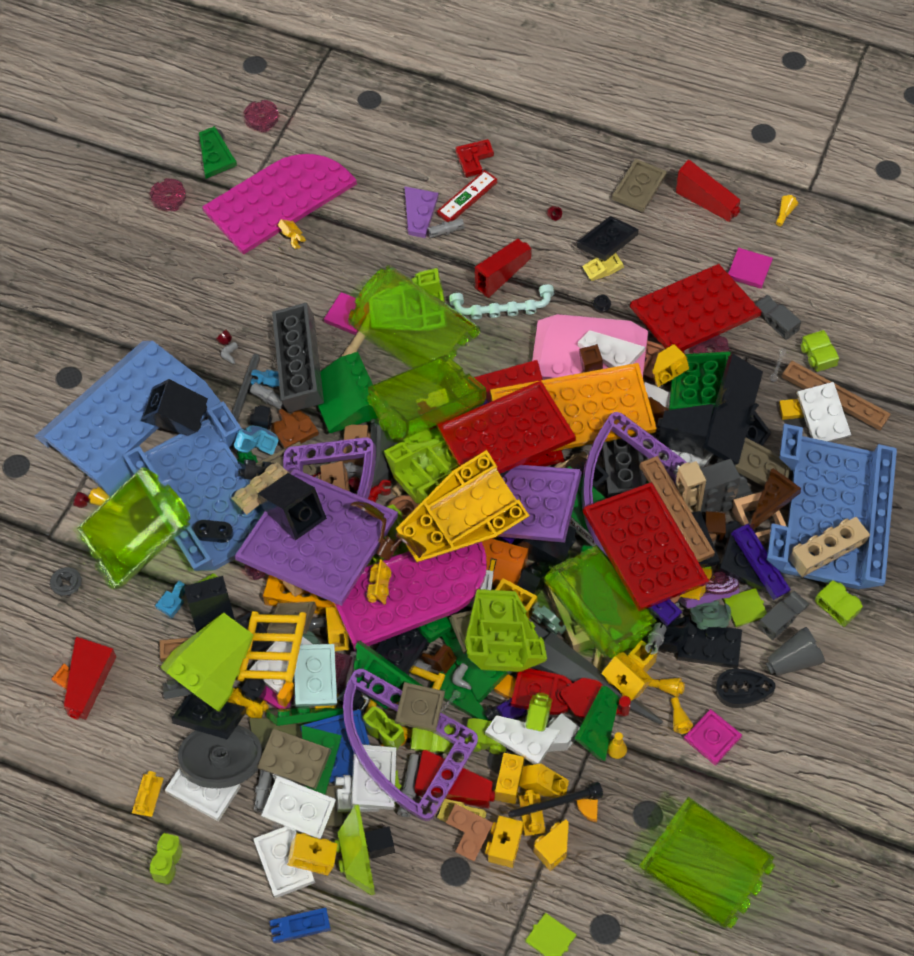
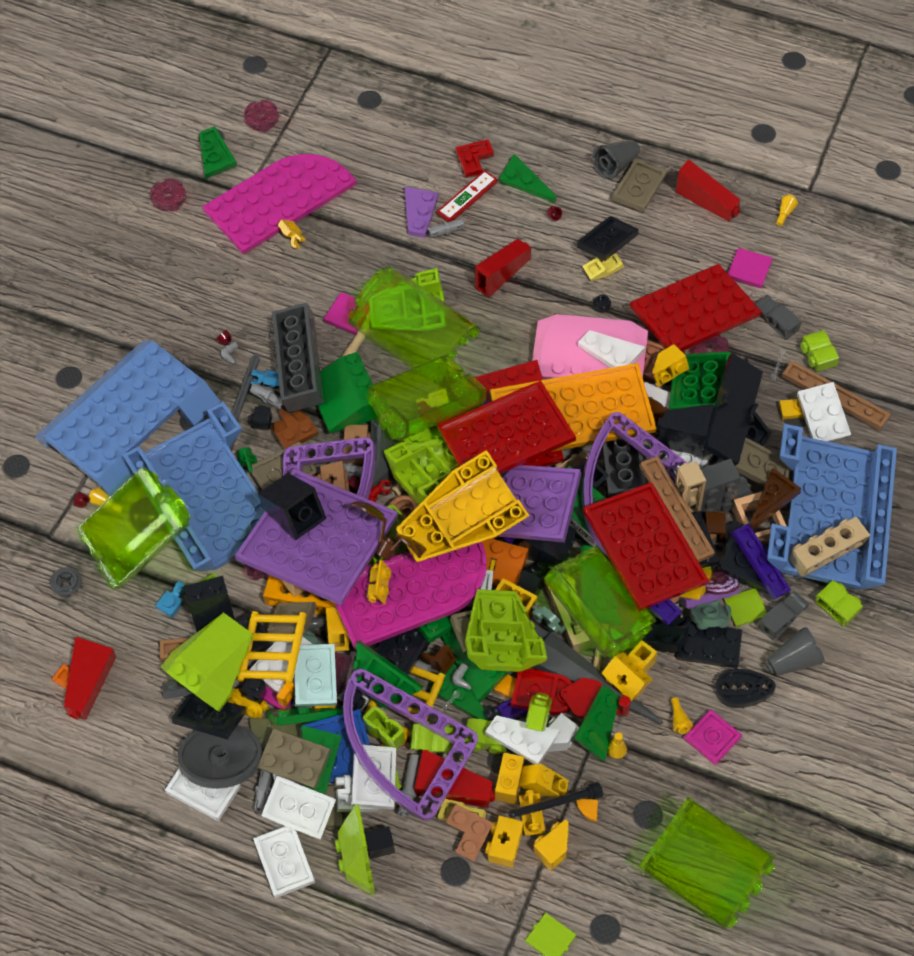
yellow hinge [132,771,164,817] -> none
black slope [141,379,208,436] -> none
lime brick [150,833,182,885] -> none
black plate [194,520,233,543] -> none
tan plate [231,462,289,515] -> none
medium azure animal [234,425,279,455] -> none
black hinge [237,459,274,479] -> none
blue hinge [269,907,331,943] -> none
yellow brick [287,833,337,876] -> none
dark tan plate [395,682,445,733] -> none
light aqua bar [449,284,554,320] -> none
reddish brown panel [579,344,603,372] -> none
light grey pin [645,623,666,654] -> none
yellow cone [648,678,685,698] -> none
none -> green wing [499,154,557,203]
none -> dark grey cone [592,140,640,179]

